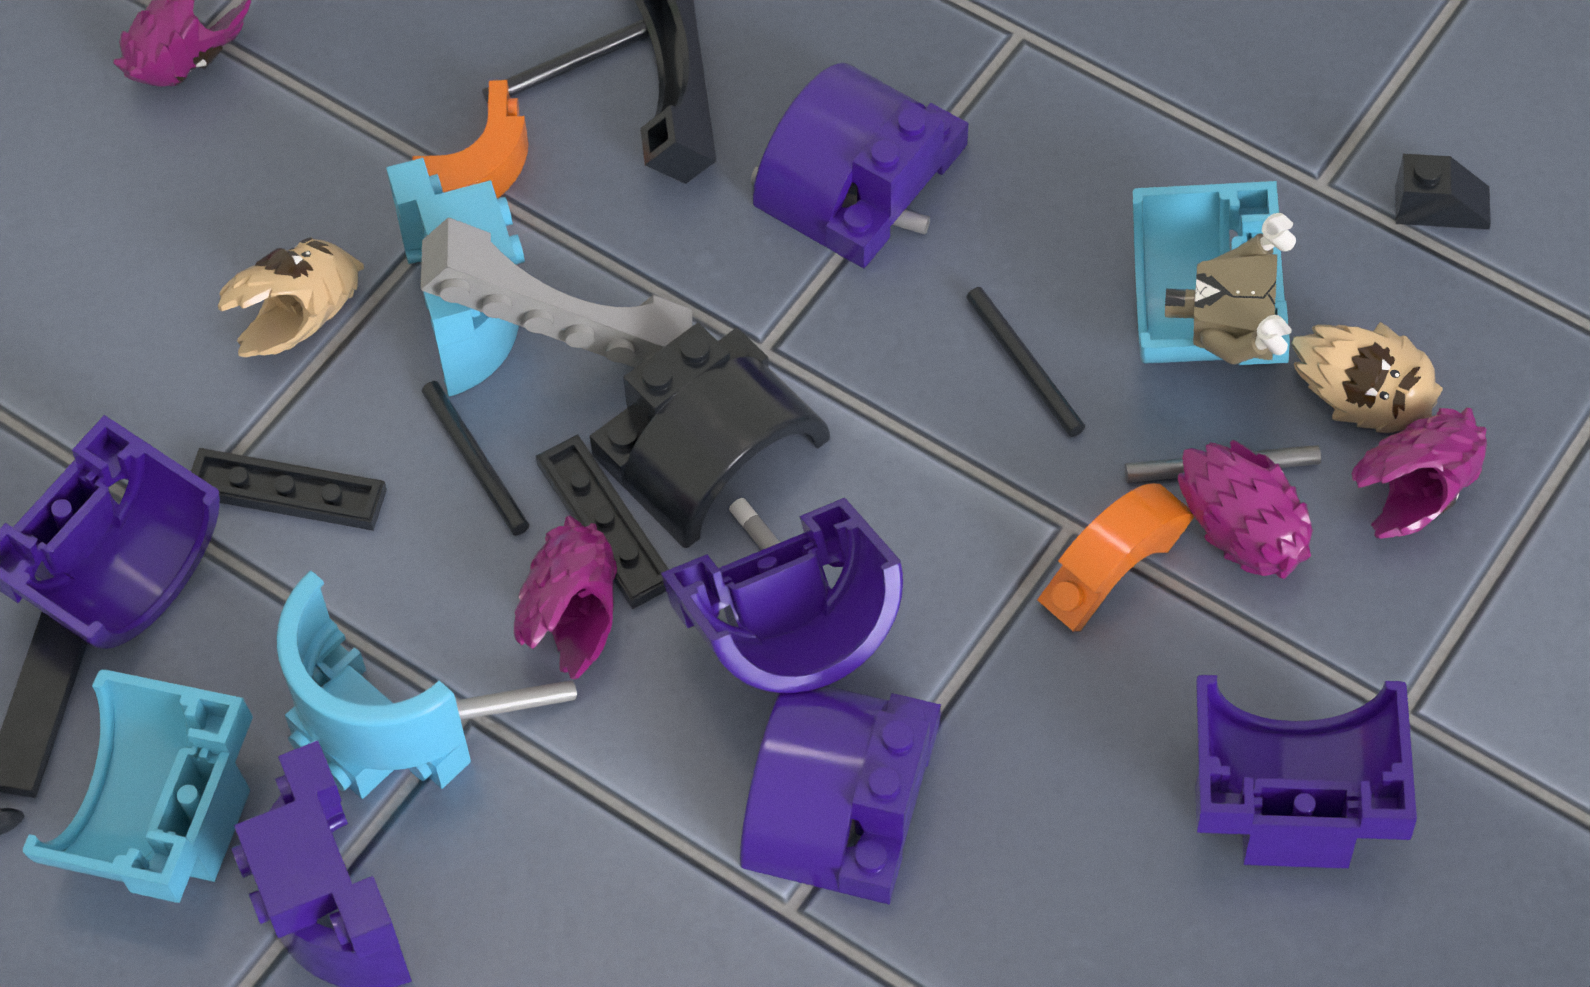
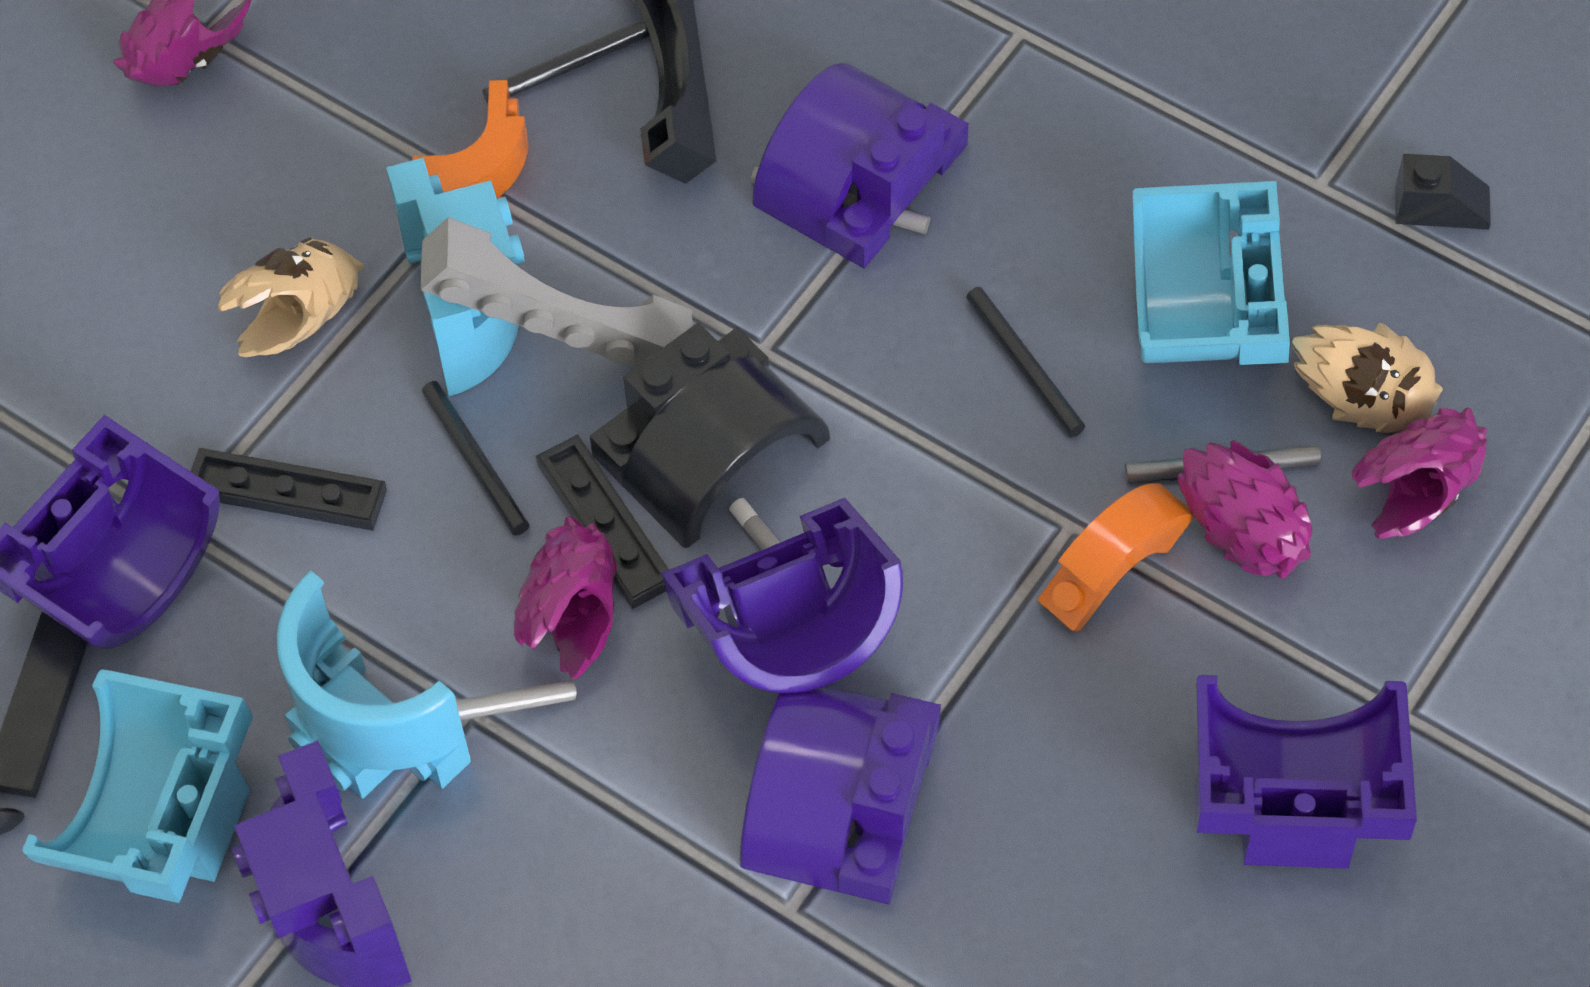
dark tan torso [1165,213,1296,365] -> none

